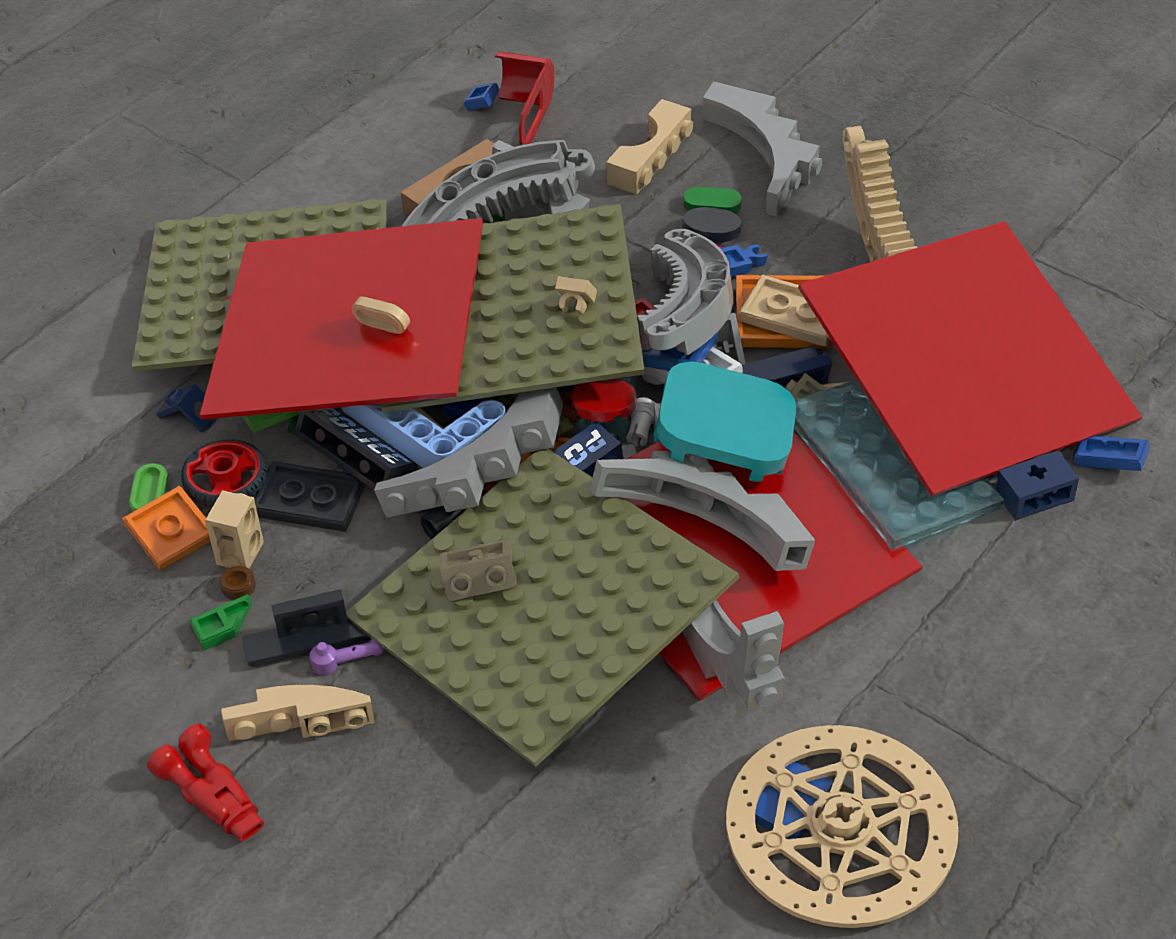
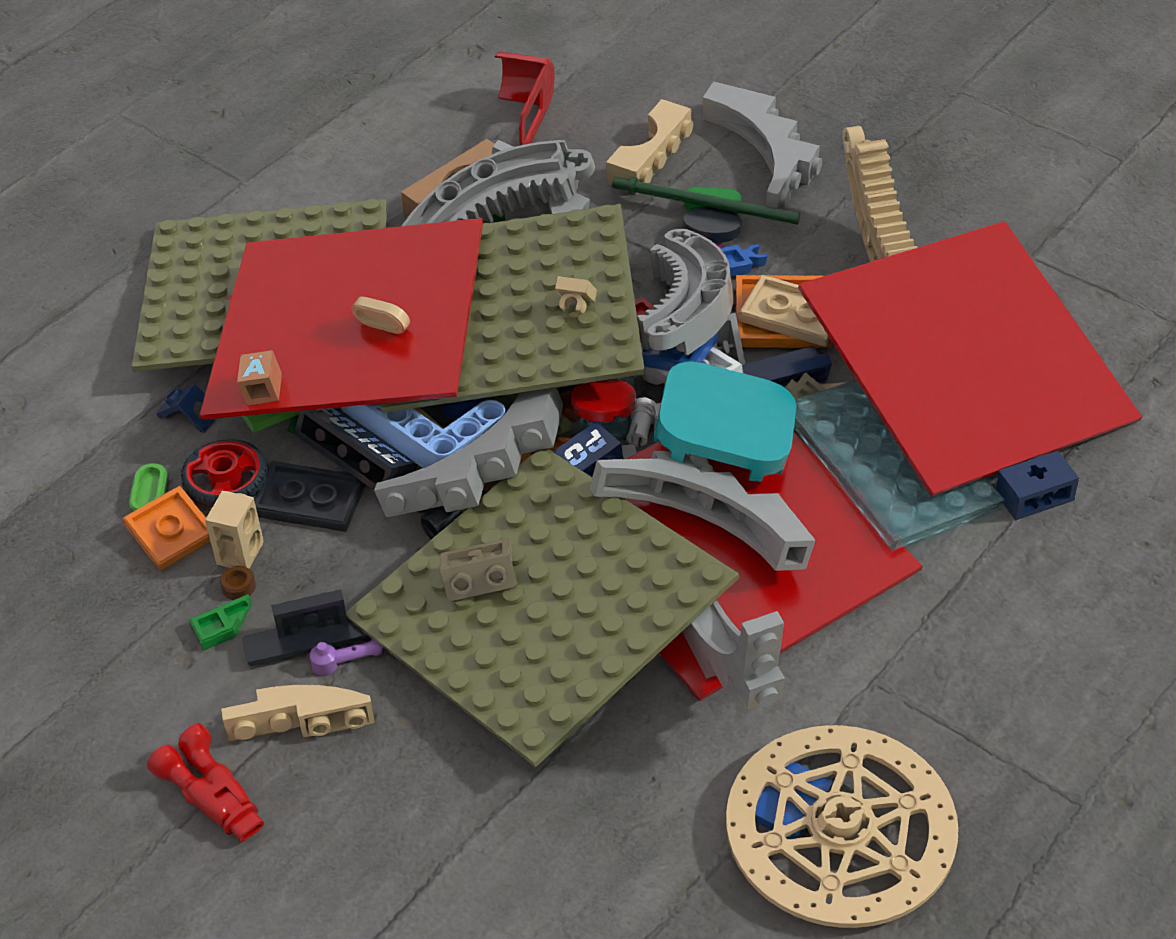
blue tile [463,83,501,111] -> none
blue plate [1074,436,1150,471] -> none
none -> nougat brick [237,350,282,406]
none -> dark green bar [612,177,801,225]

